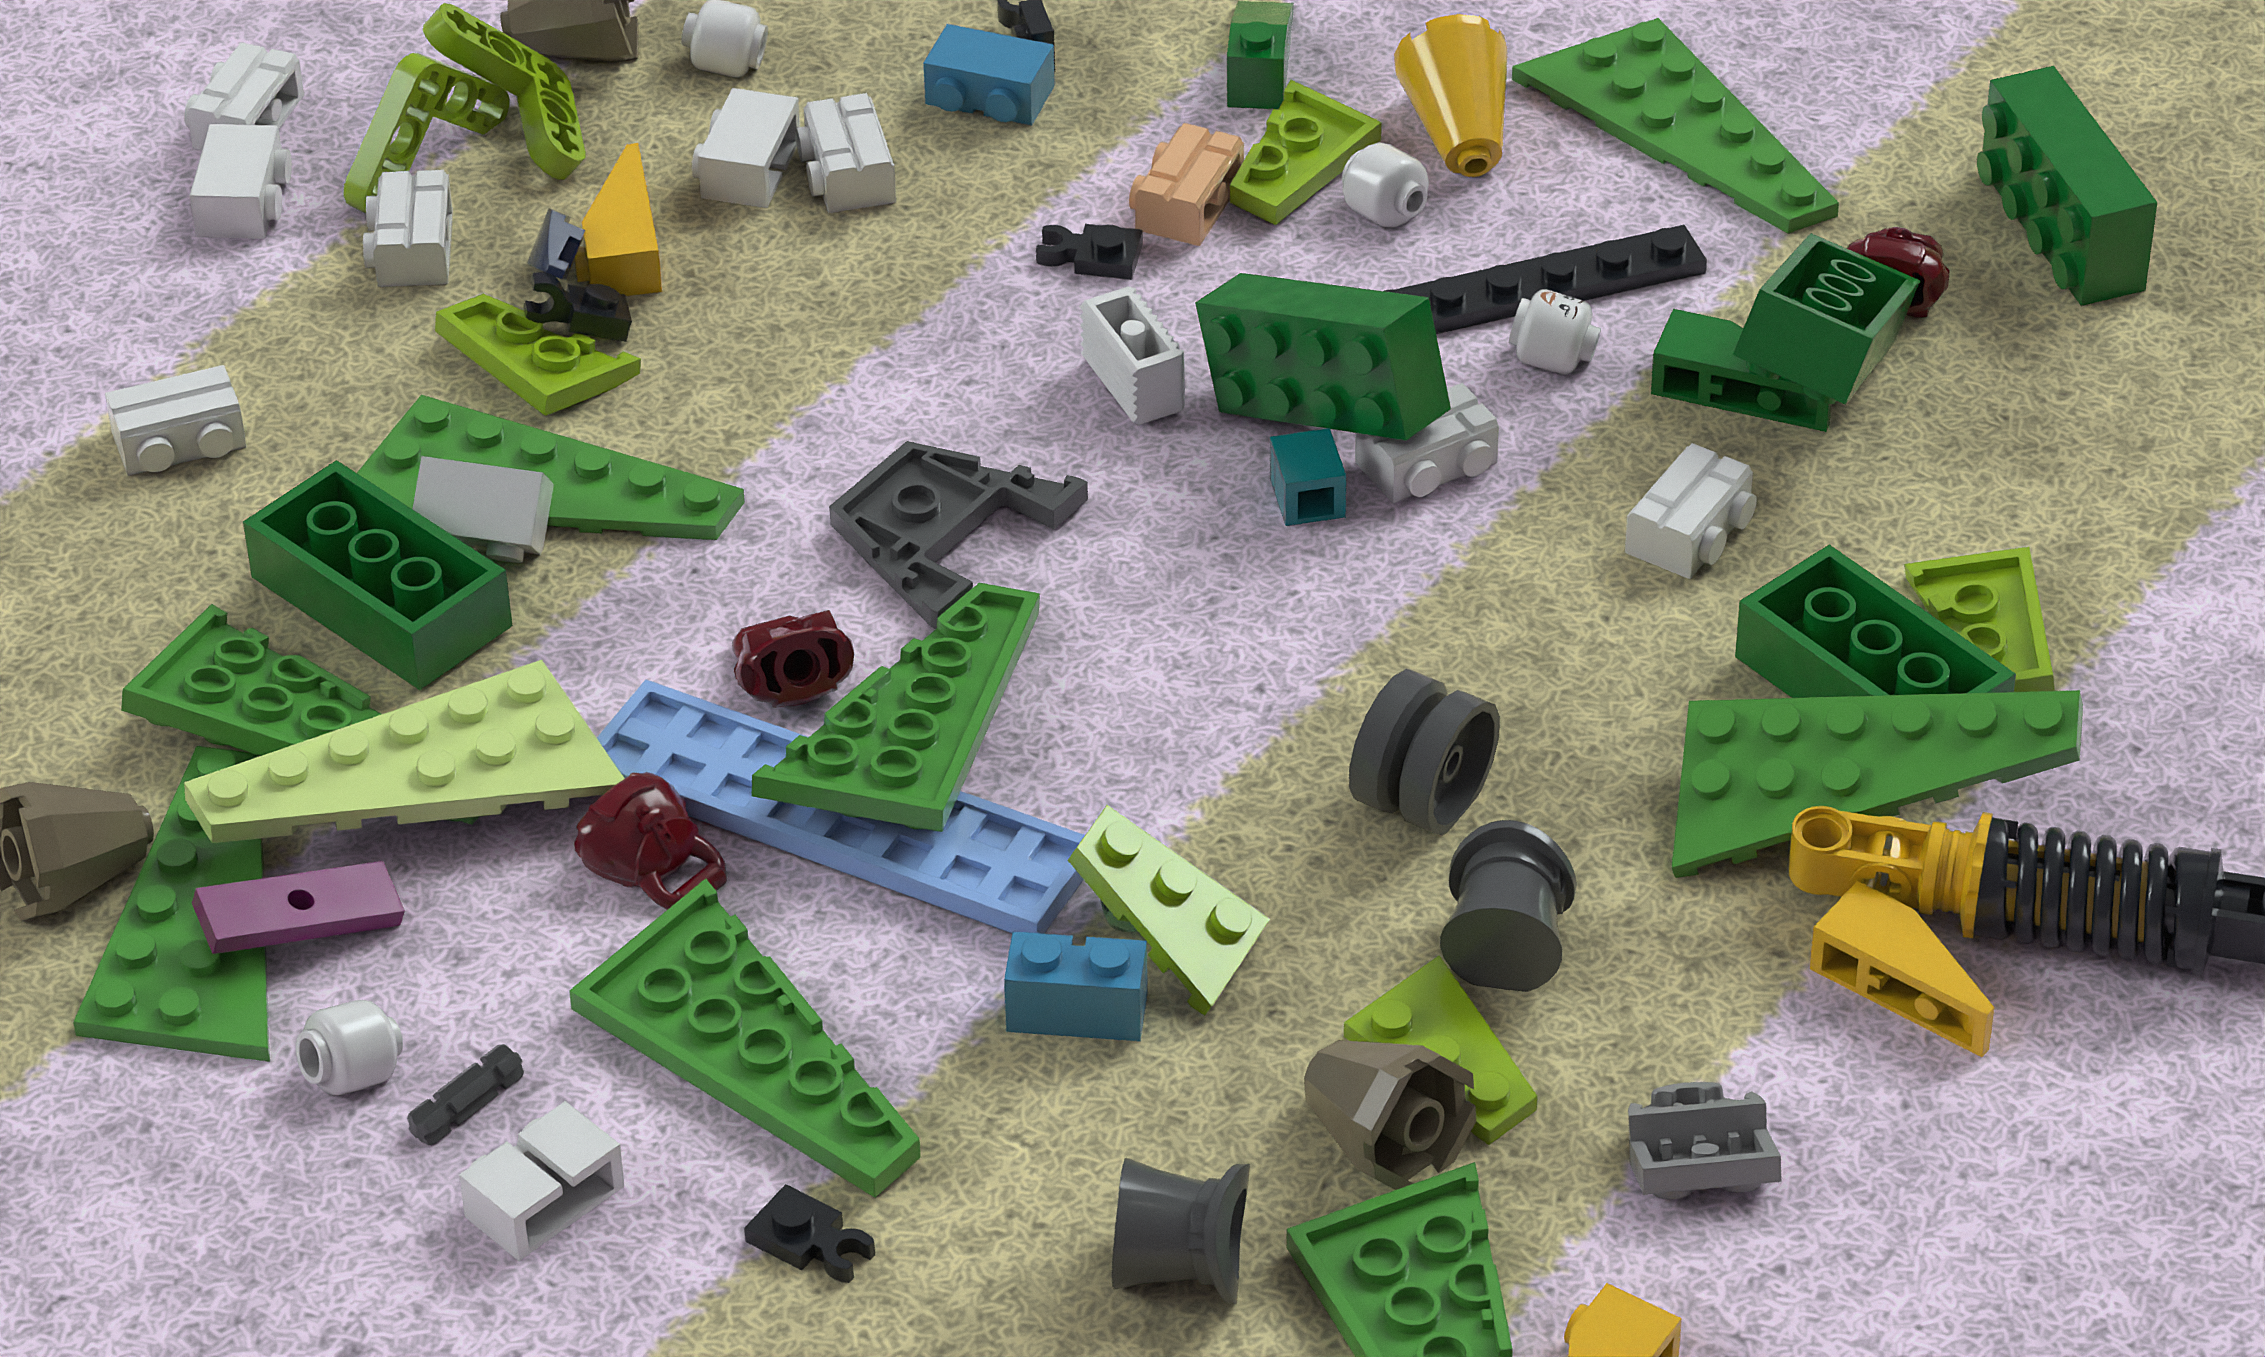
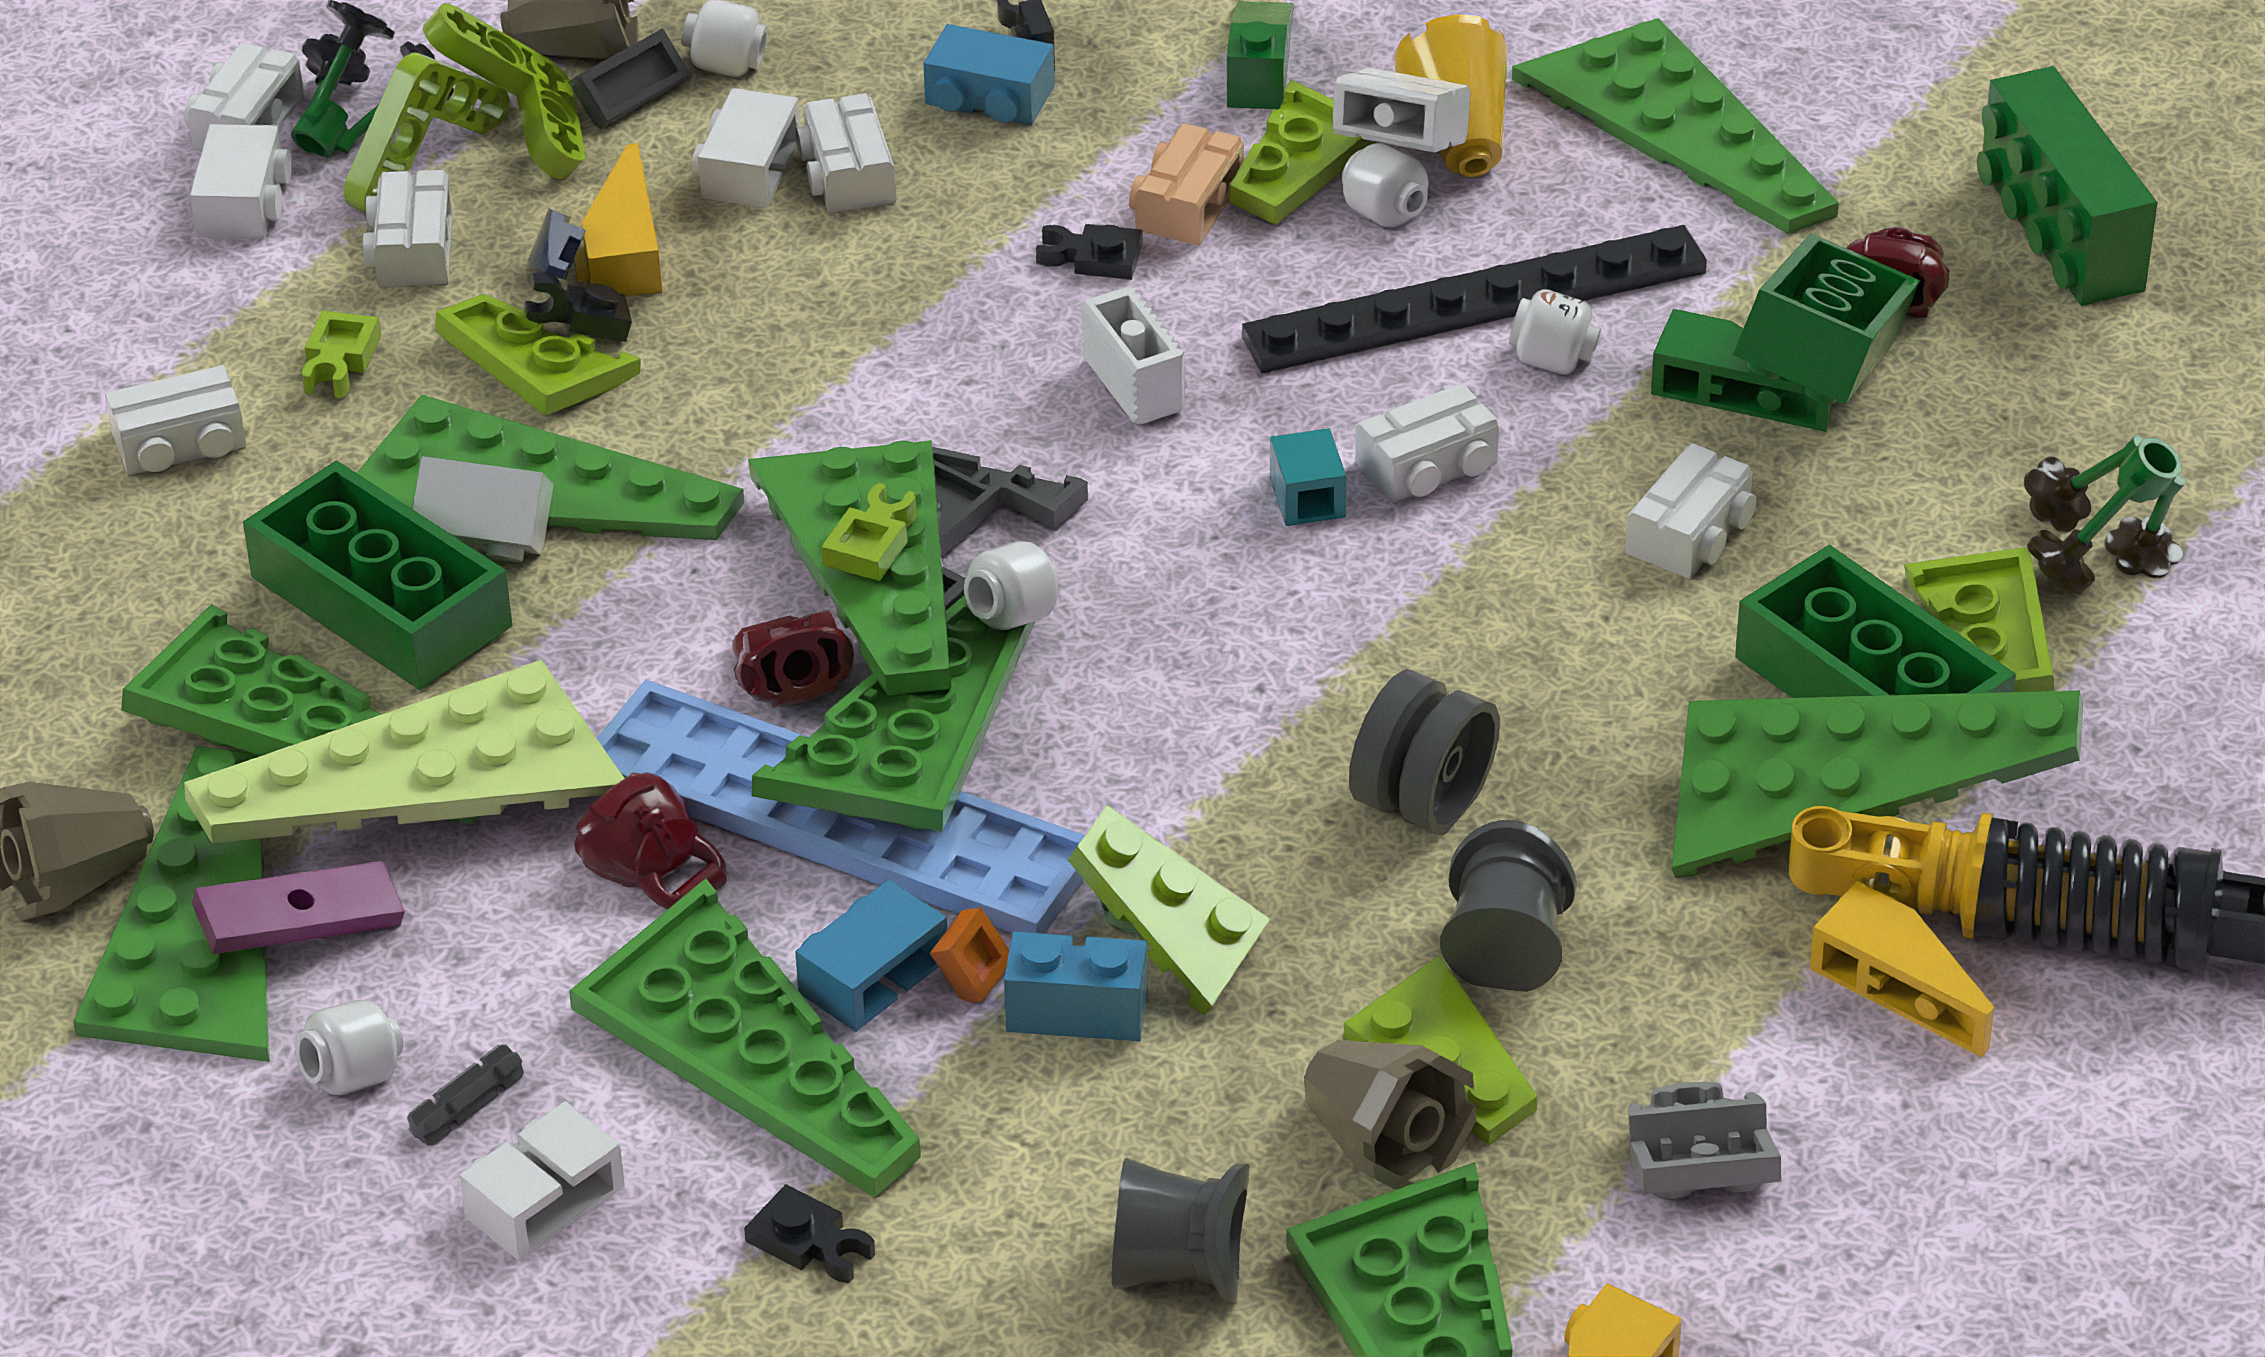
green brick [1195,273,1451,441] -> none
none -> plant [291,0,454,159]
none -> lime plate [302,310,381,399]
none -> dark grey tile [569,28,692,129]
none -> bright green wing [748,440,952,695]
none -> dark azure piece [795,879,947,1032]
none -> lime plate [821,483,917,581]
none -> orange plate [930,907,1009,1003]
none -> white head [964,541,1059,630]
none -> white brick [1332,68,1471,152]
none -> dark brown plant [2024,435,2186,594]

